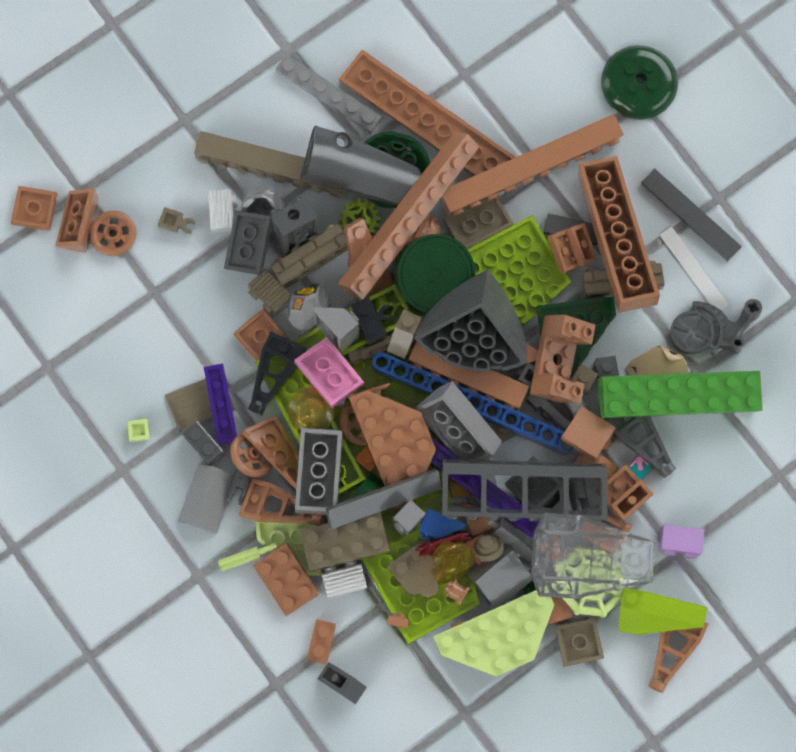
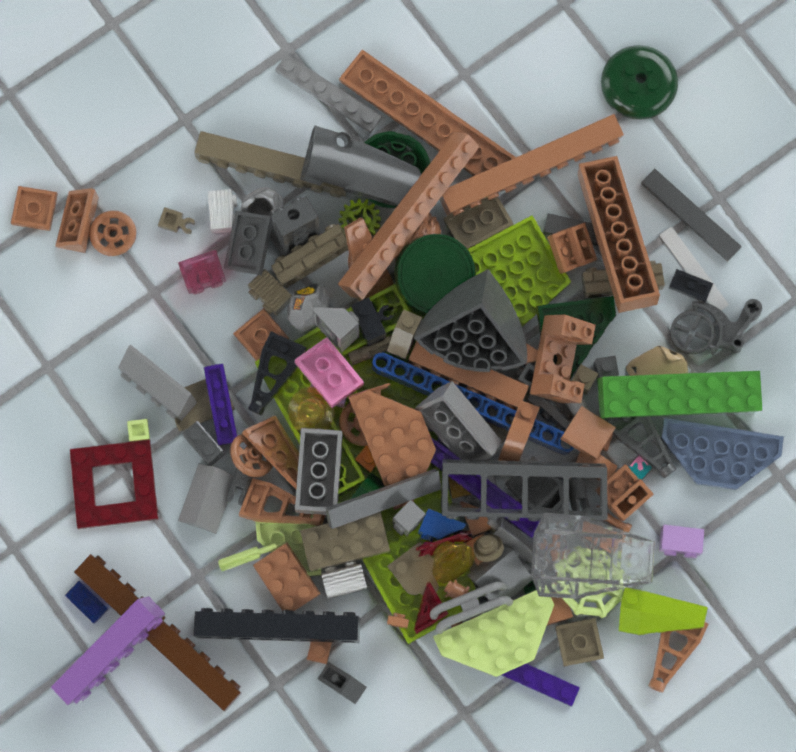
none -> medium lavender brick [51,596,165,705]
none -> clear blue plate [65,581,109,624]
none -> dark red plate [70,439,159,530]
none -> reddish brown brick [74,554,242,712]
none -> light grey slope [118,344,197,421]
none -> clear pink slope [178,250,226,295]
none -> black brick [193,608,361,643]
none -> dark red tile [414,581,449,634]
none -> light grey piece [430,582,513,634]
none -> nougat arch [498,400,540,461]
none -> dark purple plate [501,664,580,707]
none -> sand blue plate [661,418,784,490]
none -> black plate [669,269,713,303]

